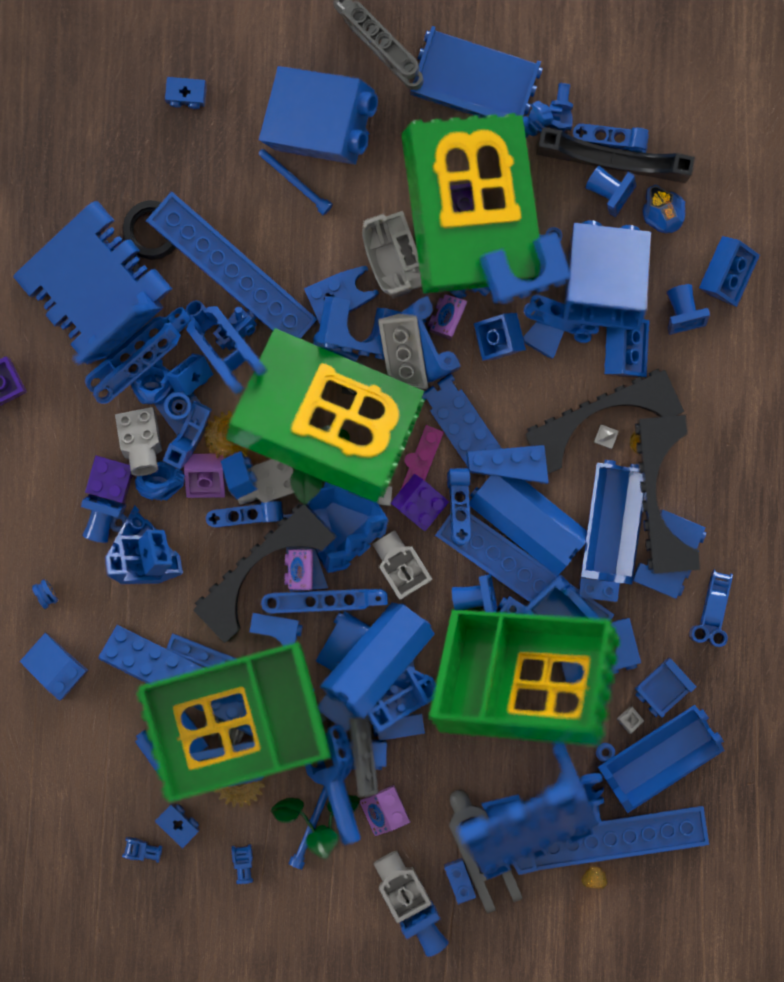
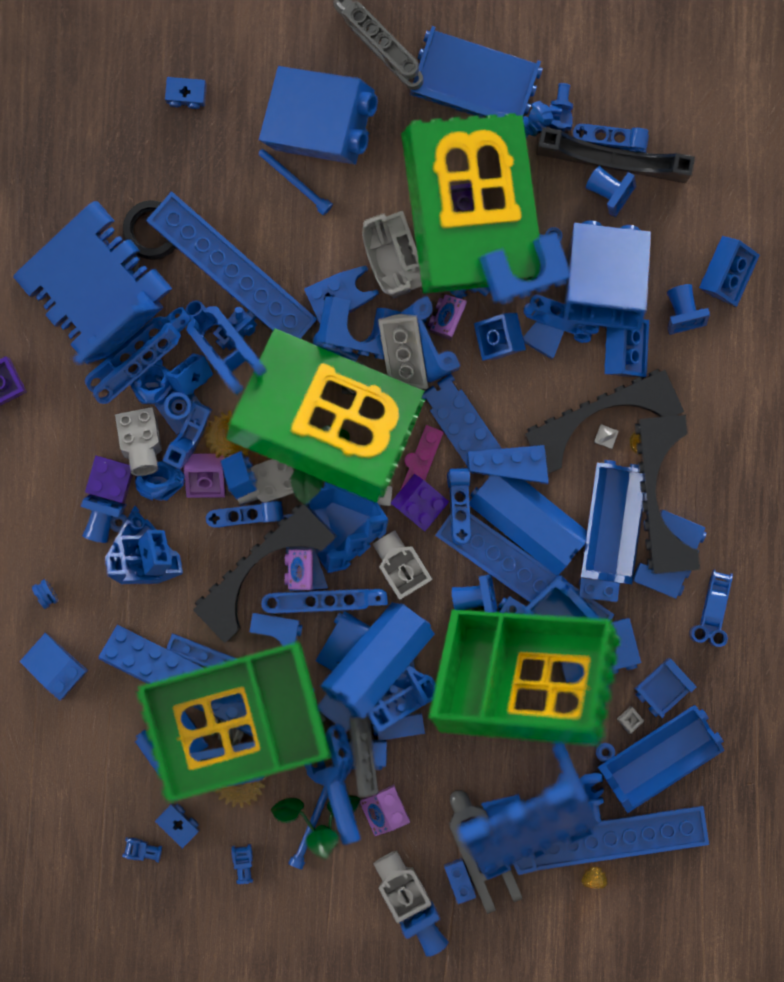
blue helmet [643,184,685,233] -> none

